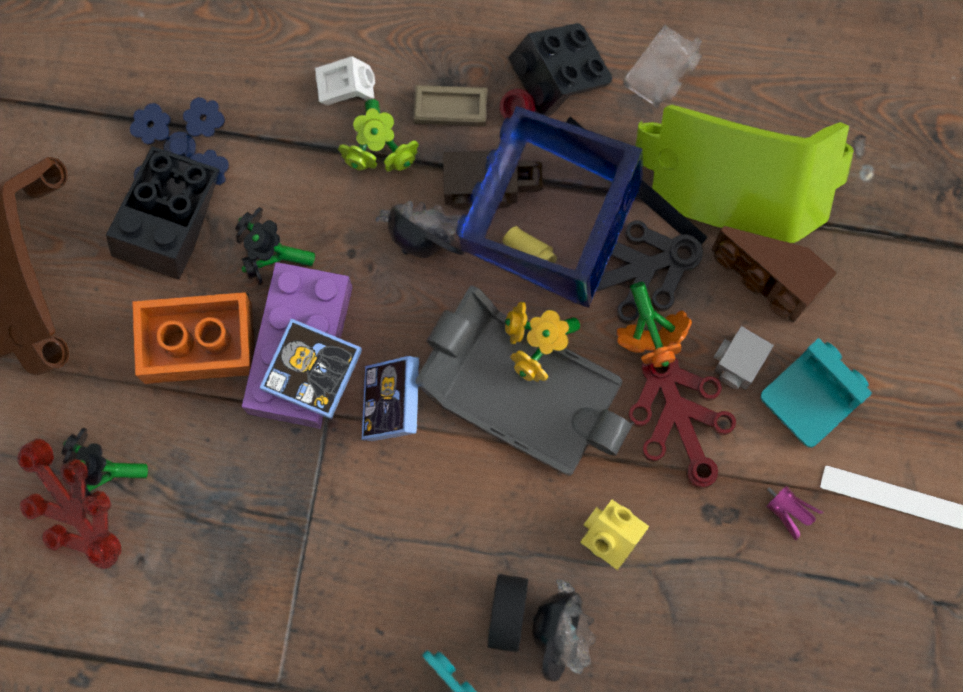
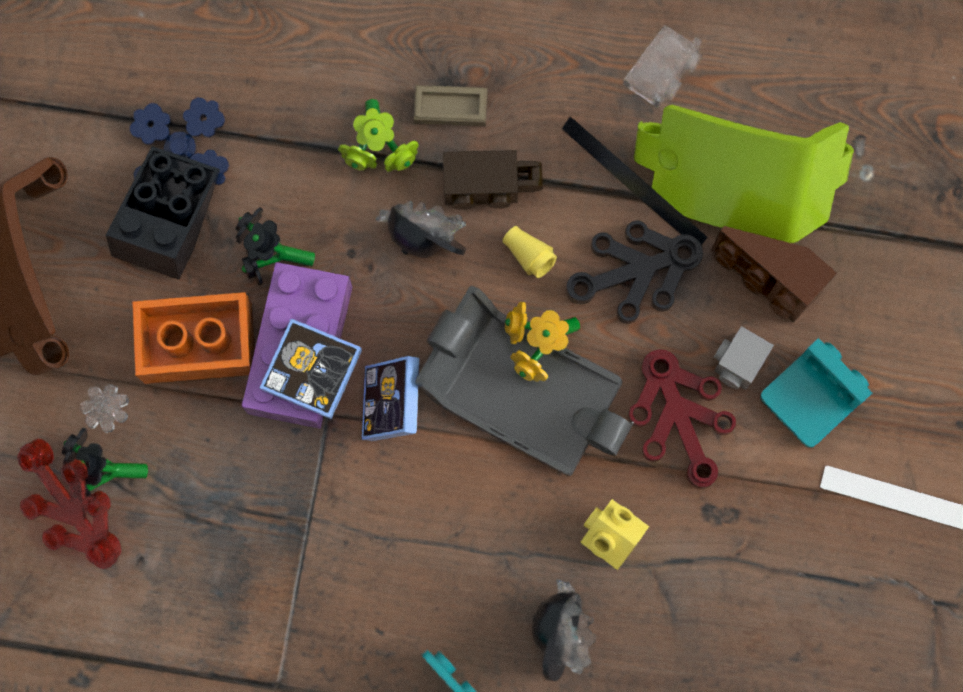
white bracket [315,56,375,105] -> none
clear blue windscreen [456,106,643,308] -> none
black tyre [488,574,528,652] -> none
dark red plate [499,88,535,125] -> none
black bracket [508,23,613,118] -> none
orange plant [616,282,692,367] -> none
flat silver piece [766,486,823,540] -> none
none -> clear plant [81,384,129,433]

